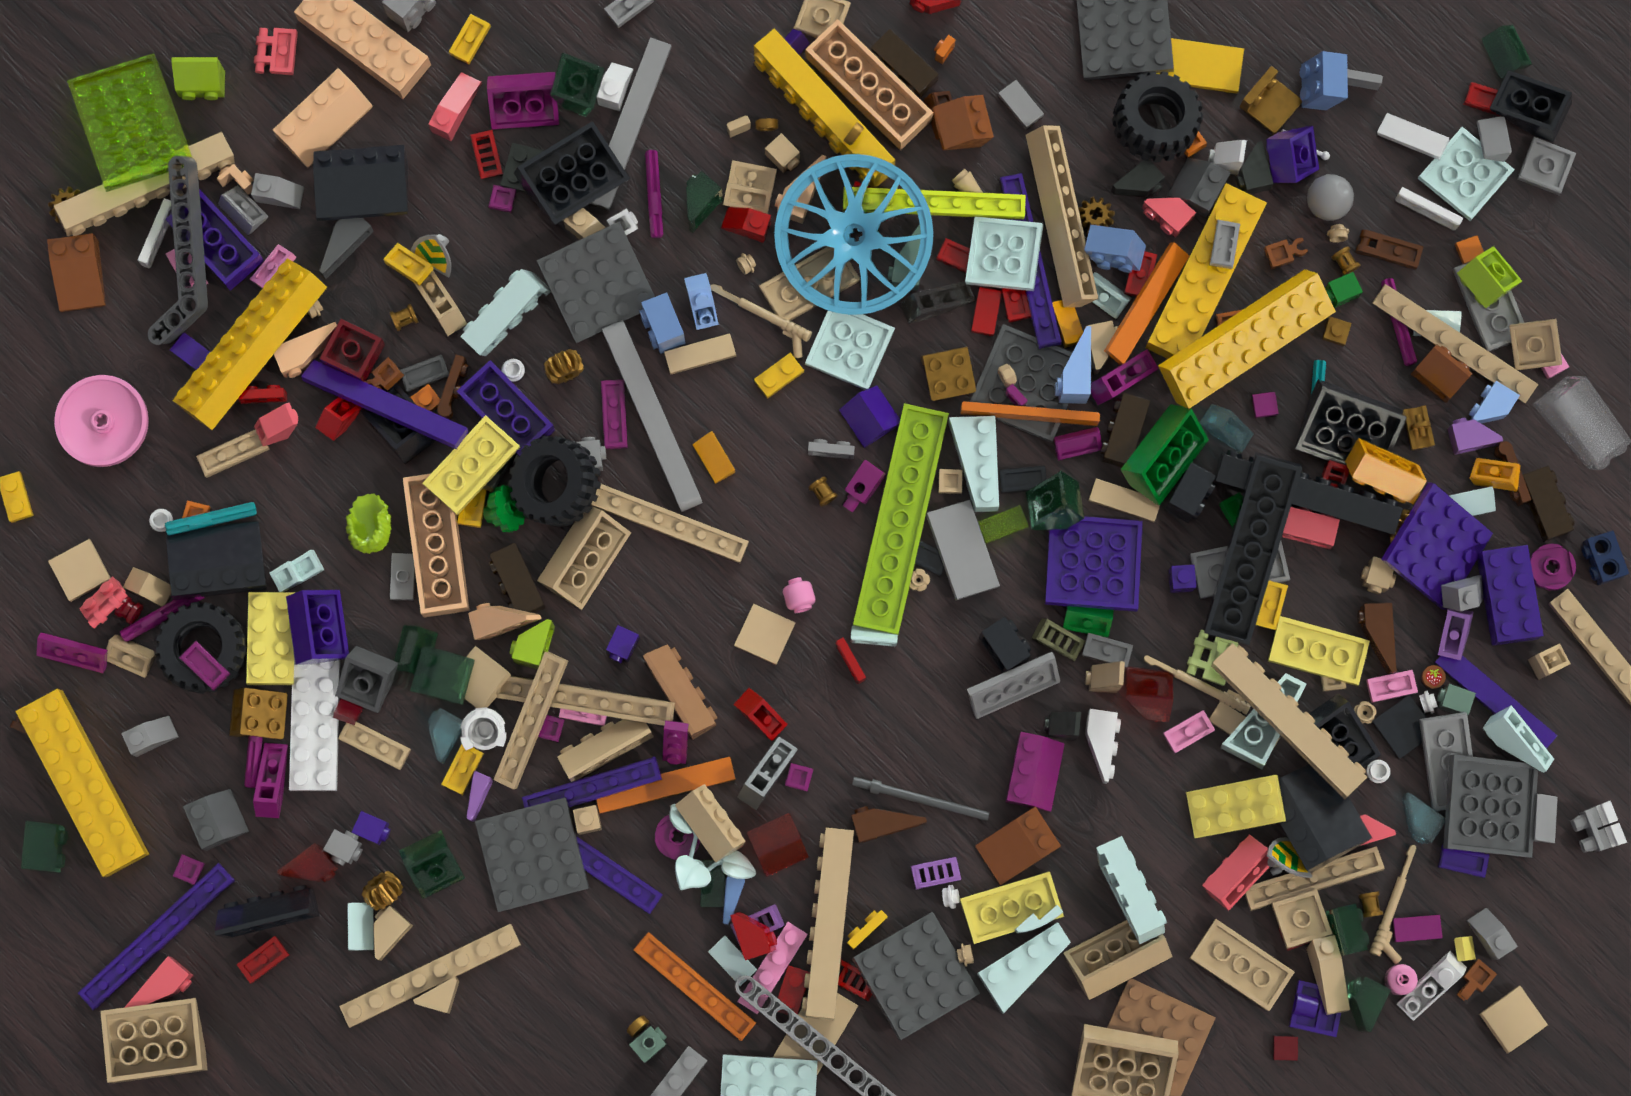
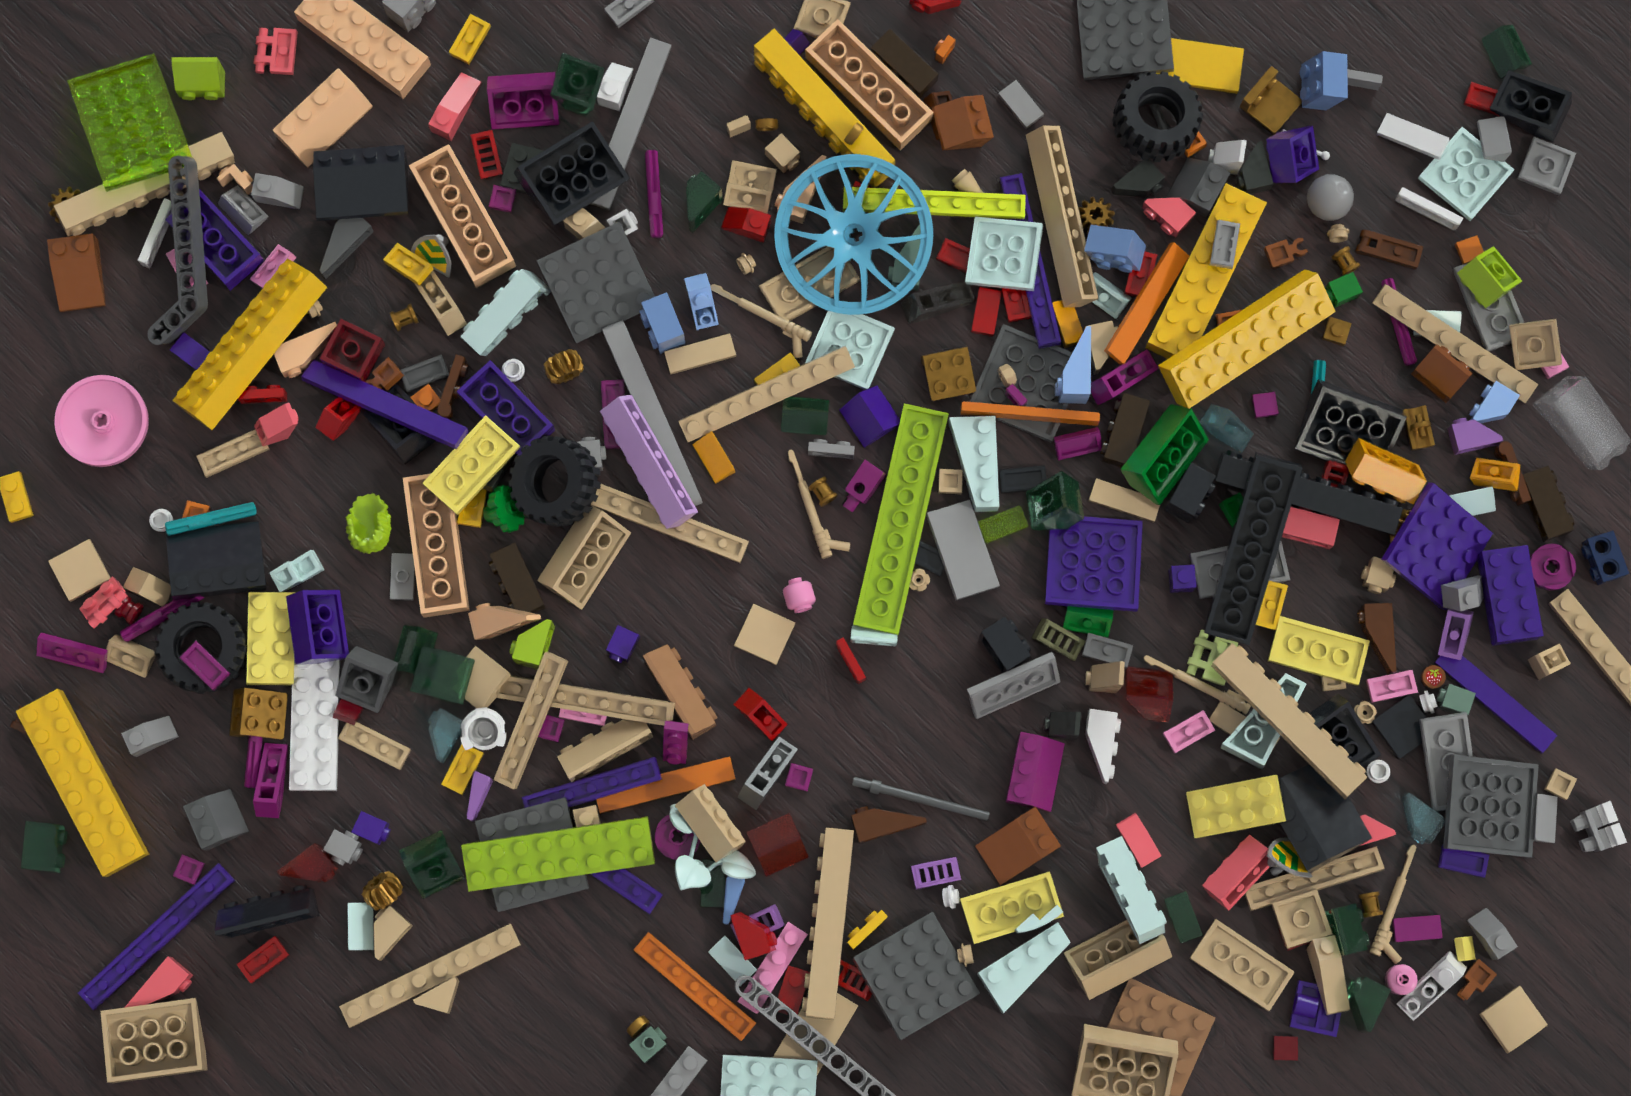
light aqua slope [1483,705,1554,773] -> none
none -> light nougat brick [409,144,516,288]
none -> lime plate [461,817,655,892]
none -> lavender brick [600,395,698,529]
none -> tan plate [678,346,855,442]
none -> clear green panel [781,397,829,435]
none -> tan piece [788,450,850,559]
none -> coral slope [1116,813,1161,868]
none -> clear green tile [1163,891,1203,944]
none -> tan plate [1544,768,1577,800]

